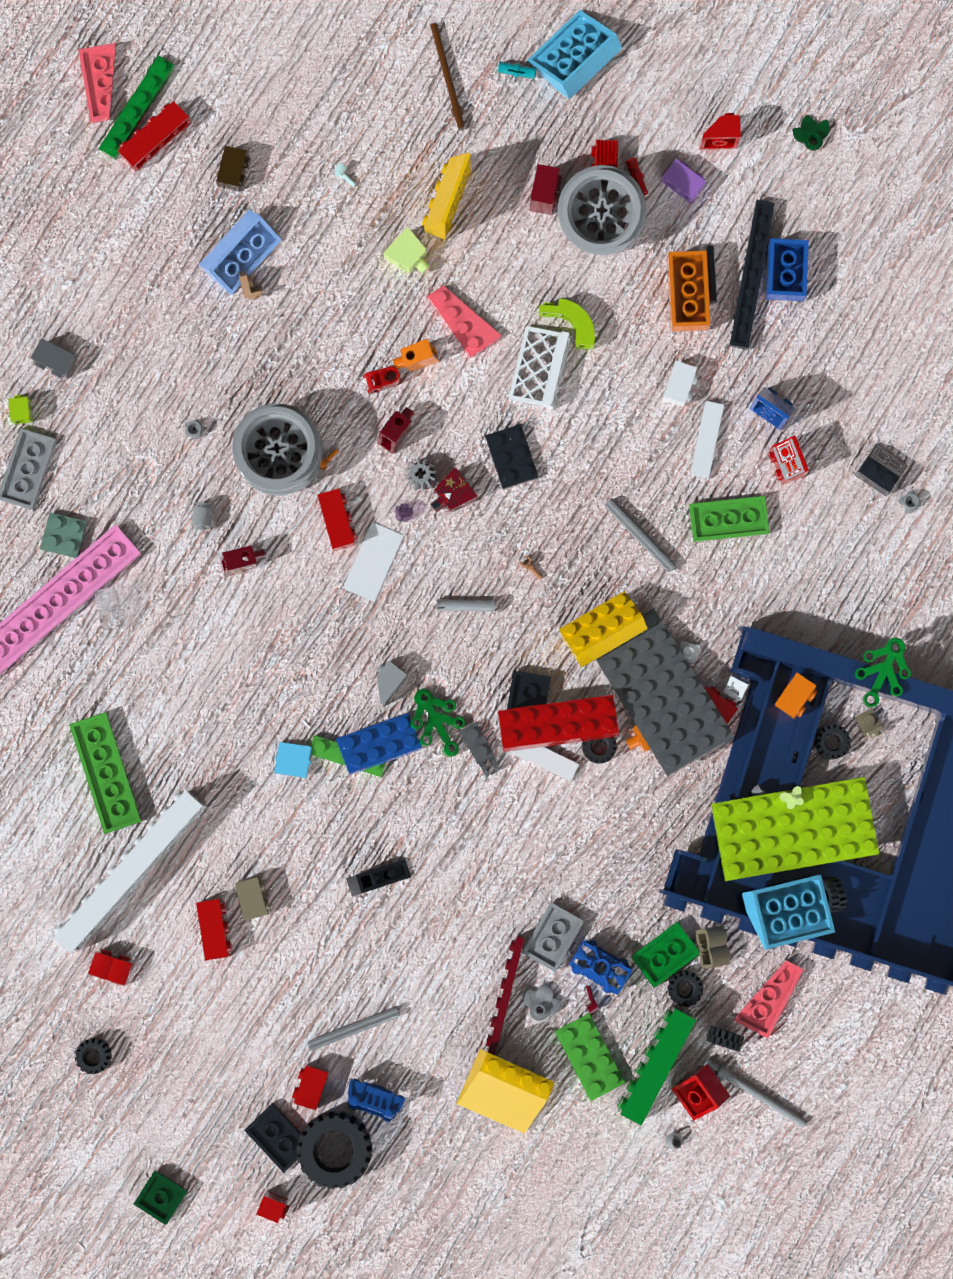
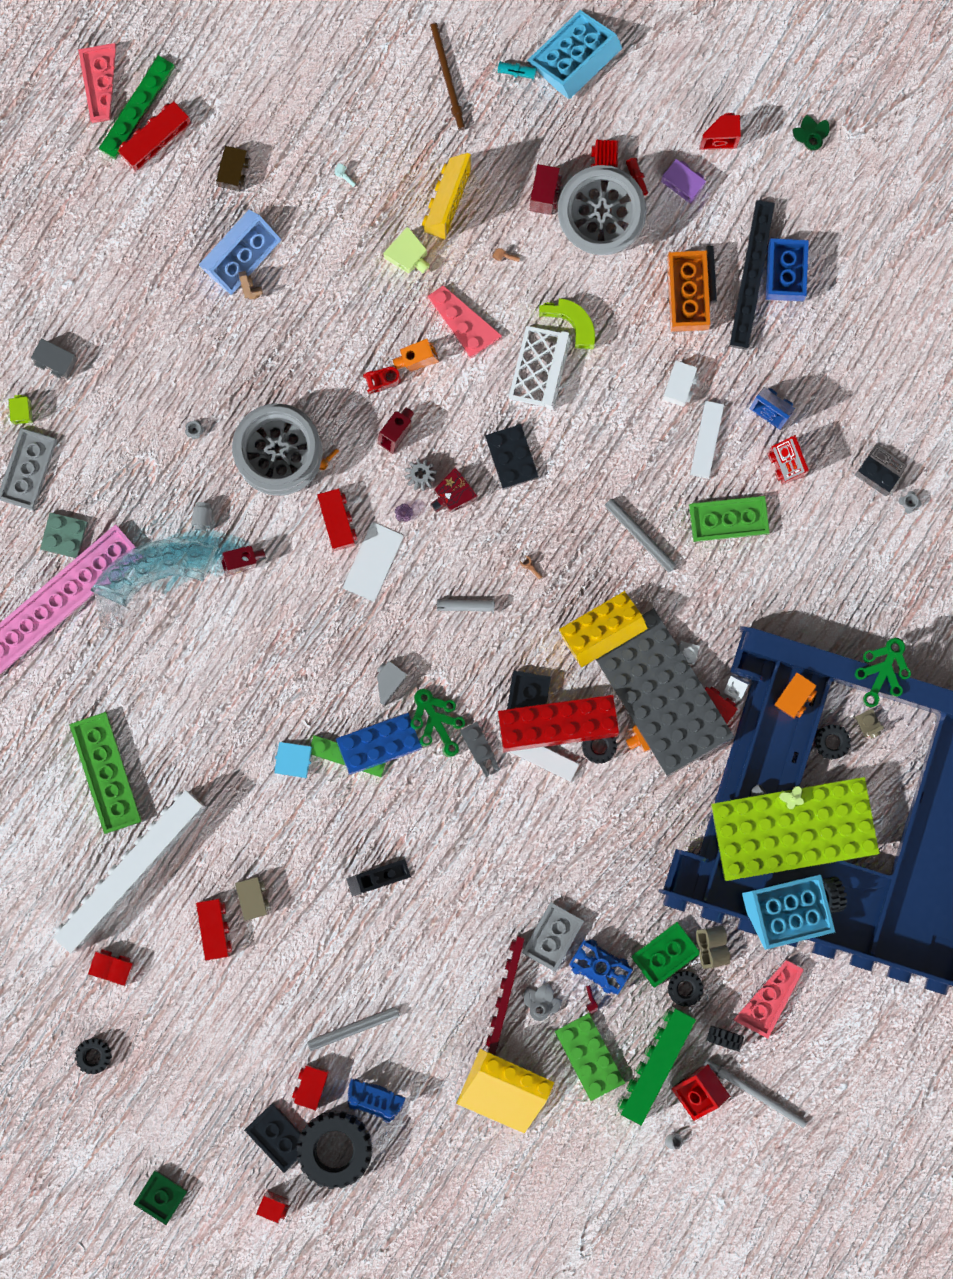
none -> clear light blue brick [91,538,220,607]
none -> nougat hand [492,248,520,262]

